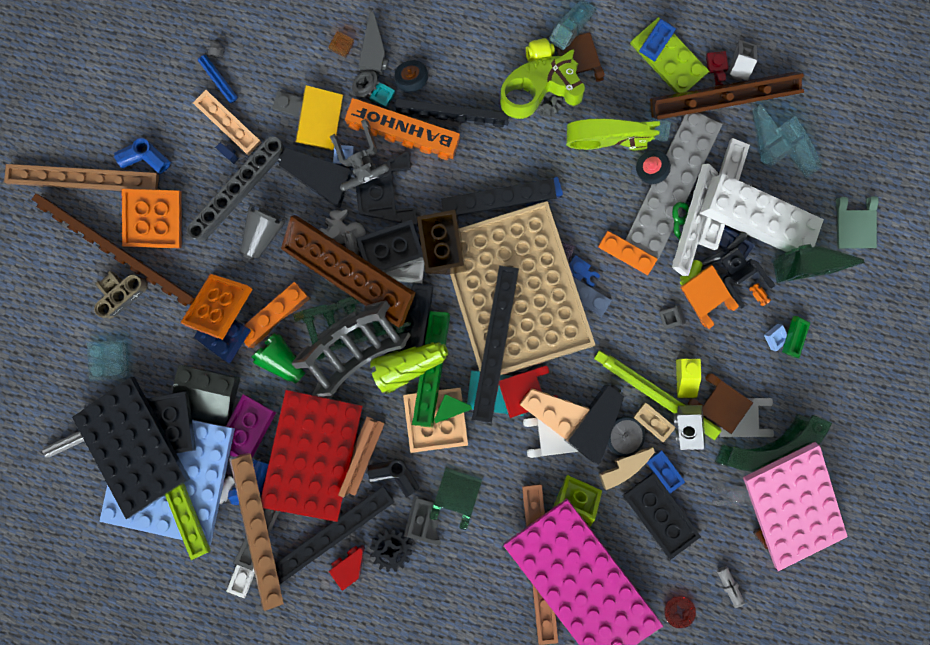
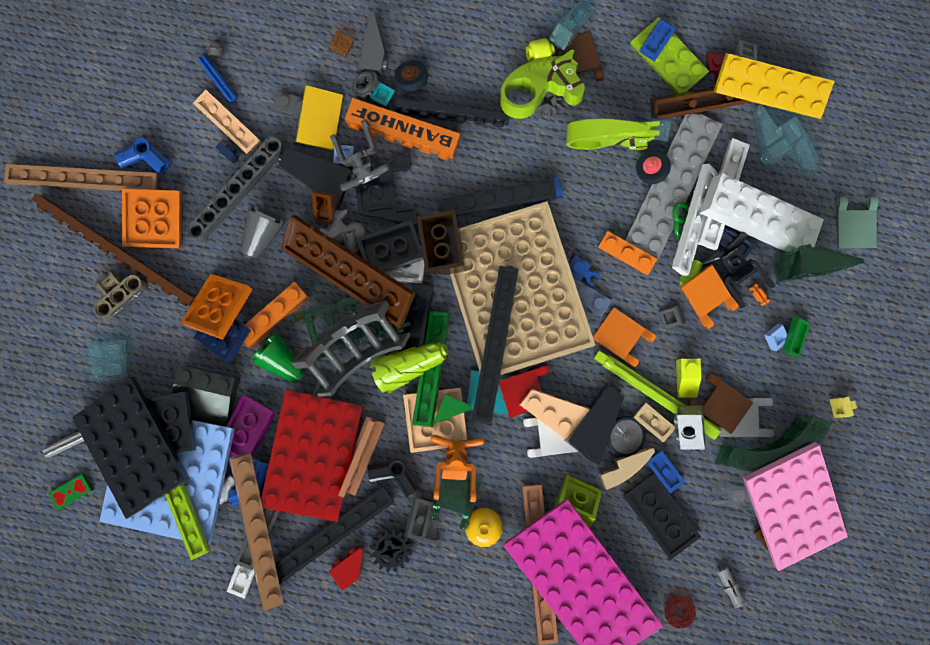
none -> green tile [48,473,93,510]
none -> reddish brown slope [312,190,339,224]
none -> orange piece [430,435,485,502]
none -> yellow cylinder [465,507,503,547]
none -> orange flag [593,308,656,367]
none -> yellow plate [713,53,835,119]
none -> light yellow tile [829,396,857,418]

